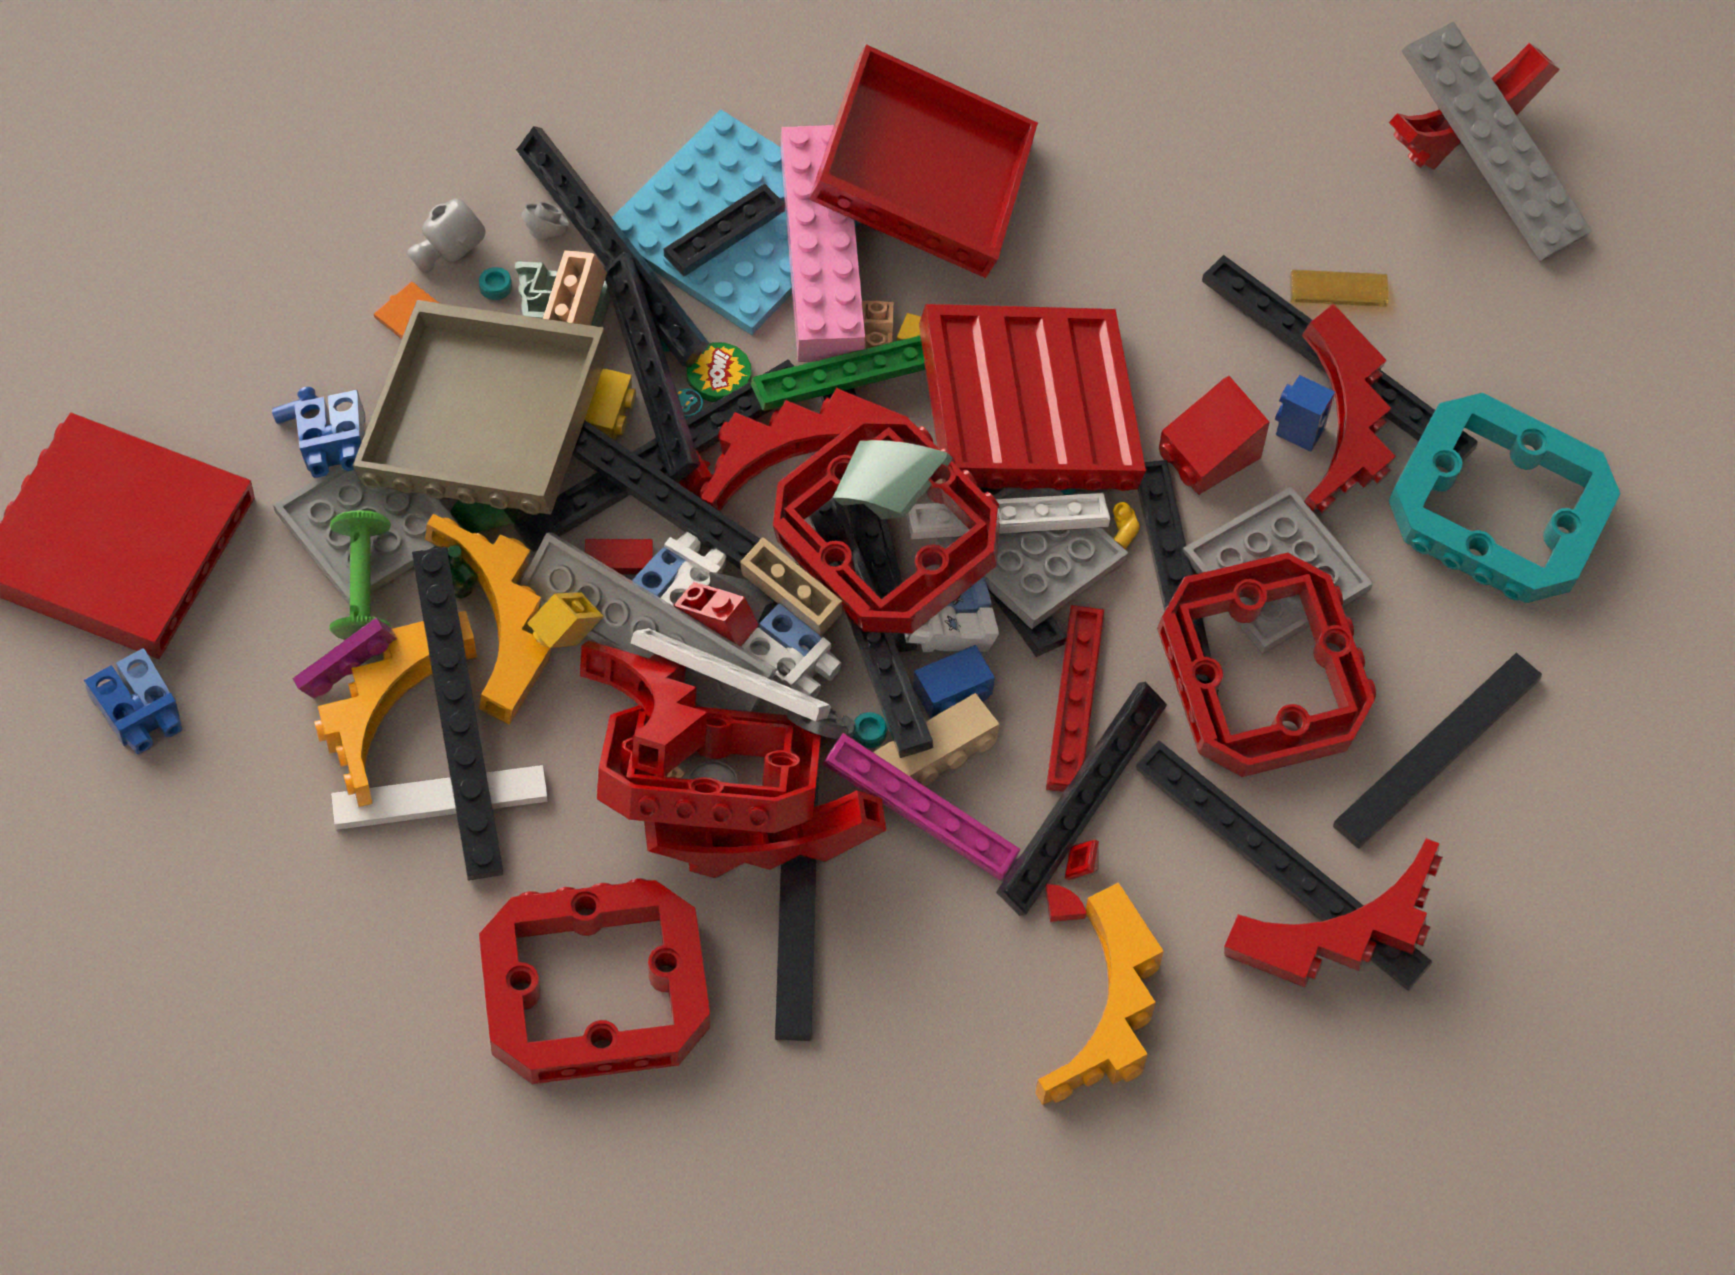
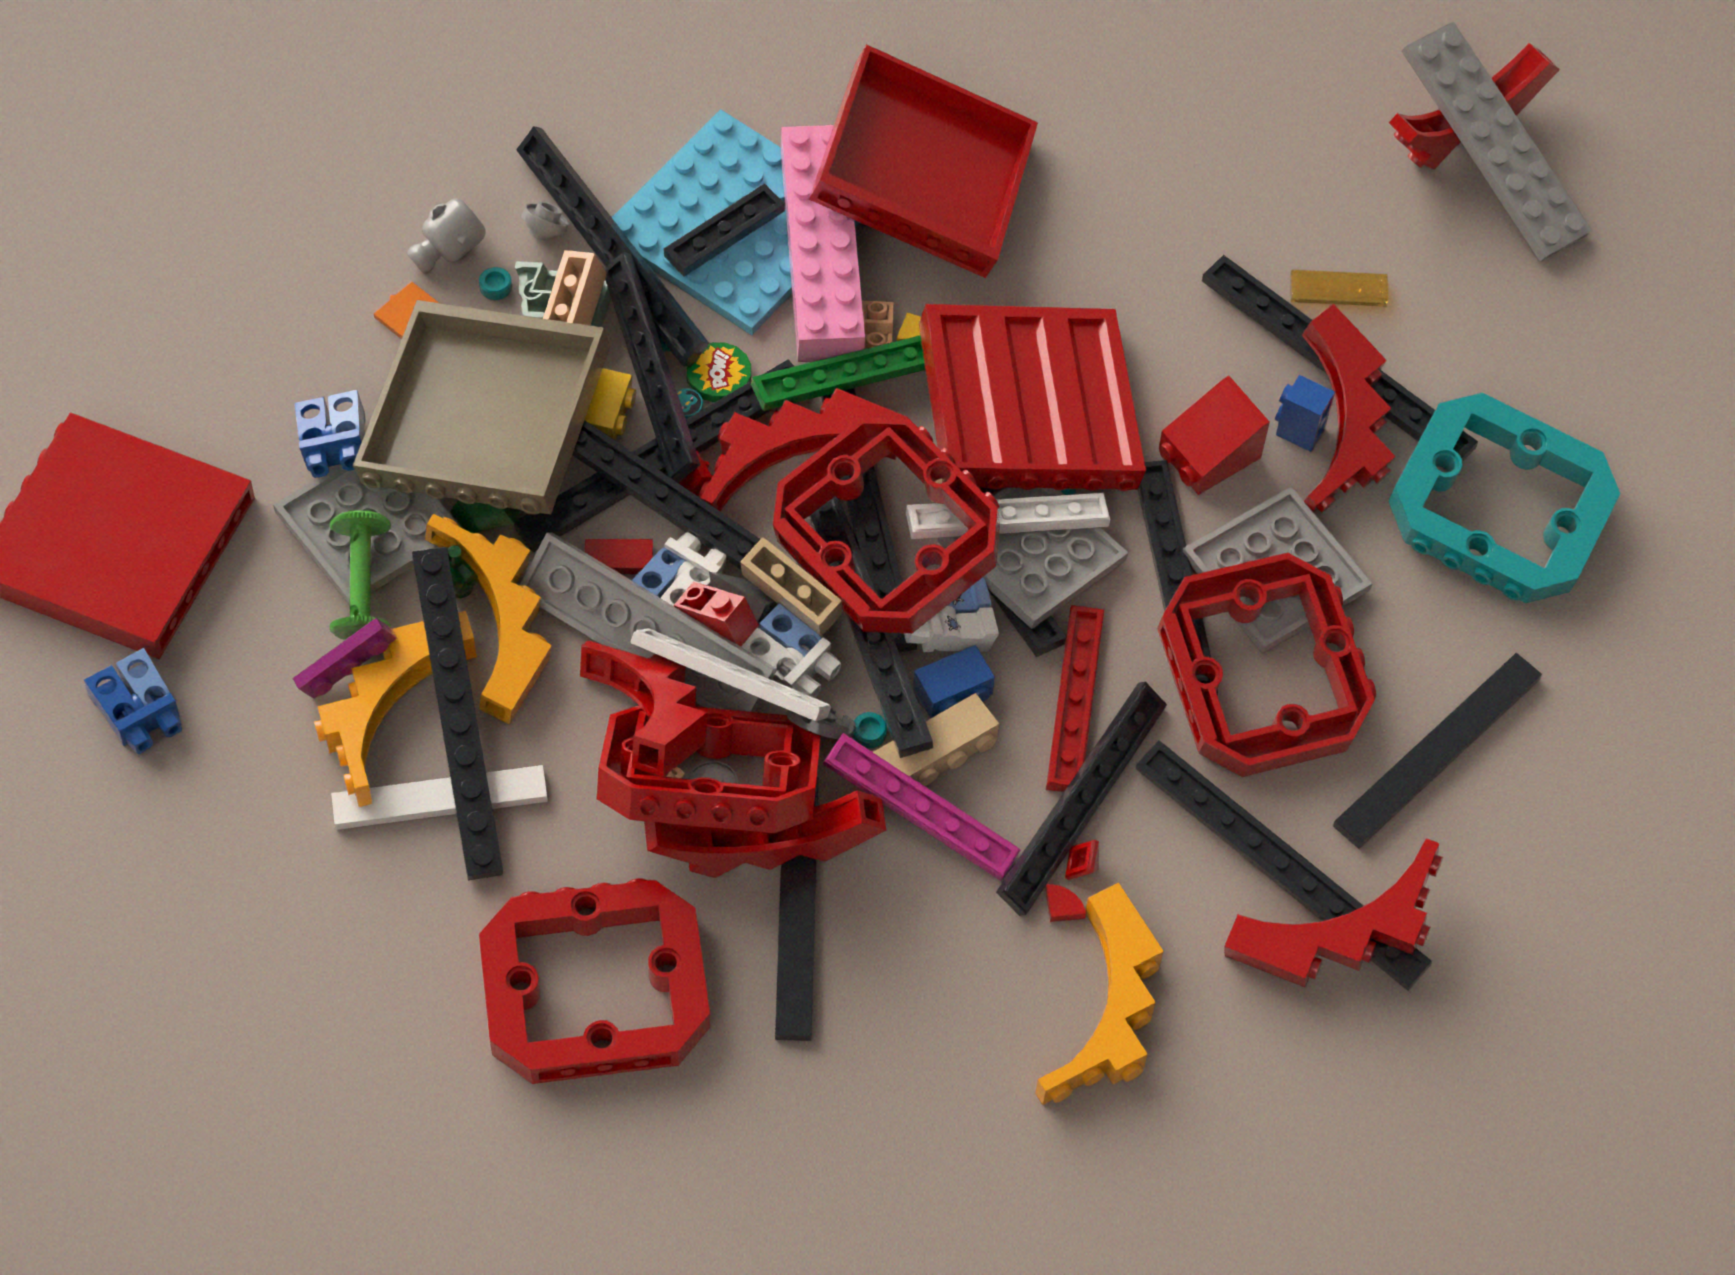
blue arm [272,387,319,424] -> none
yellow brick [527,592,604,648] -> none
slope [833,440,952,519] -> none
yellow arm [1113,502,1140,550] -> none

